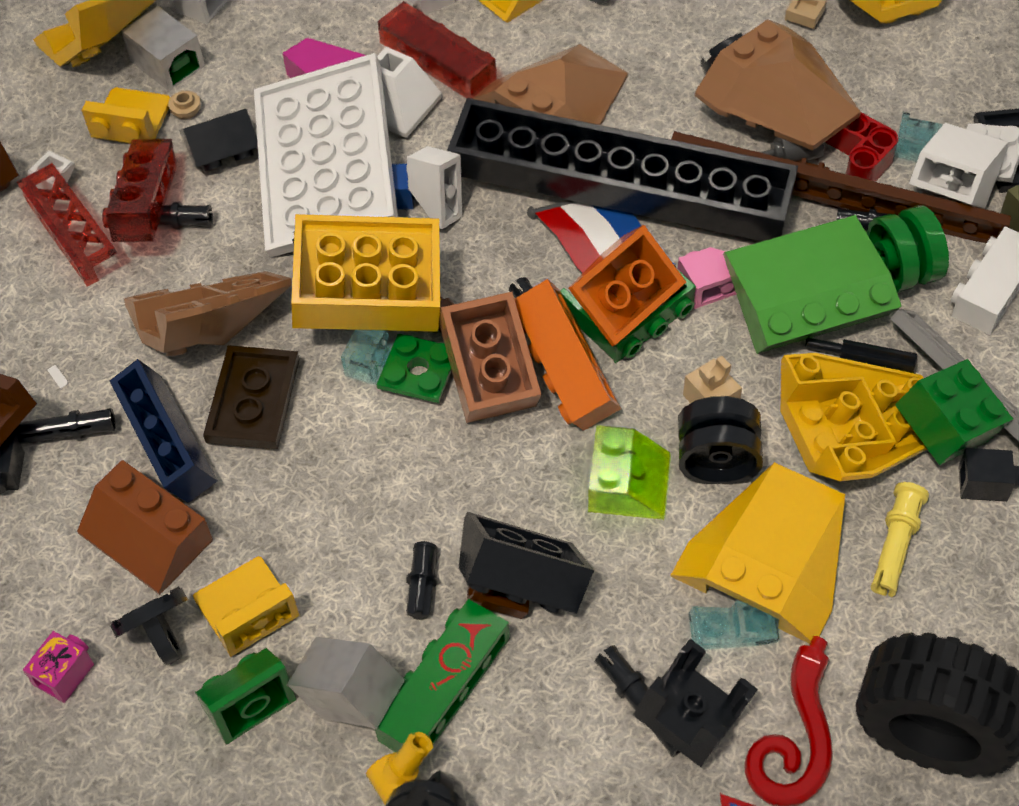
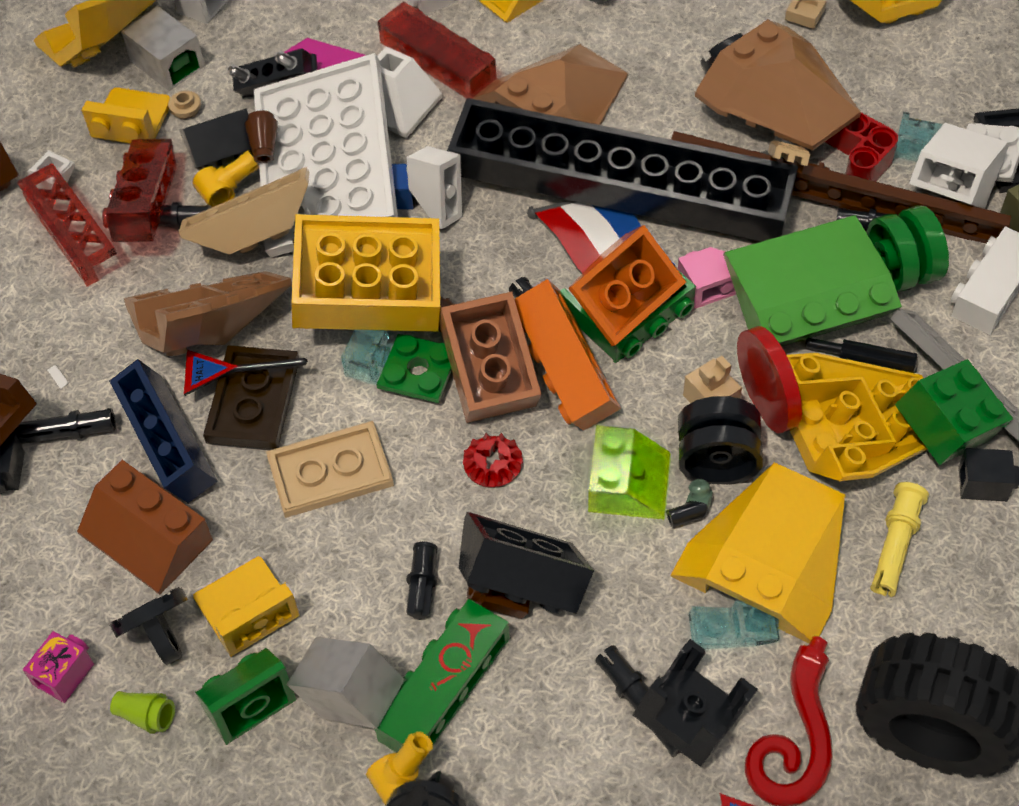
none -> lime cone [110,691,175,734]
none -> tan wedge [179,167,310,255]
none -> piece [184,350,308,396]
none -> yellow pin [192,150,259,207]
none -> black piece [227,49,317,98]
none -> reddish brown cone [245,110,278,163]
none -> tan tile [266,421,394,518]
none -> red gear [463,433,523,487]
none -> arm [666,479,713,528]
none -> red piece [737,326,802,434]
none -> tan tile [768,140,811,166]

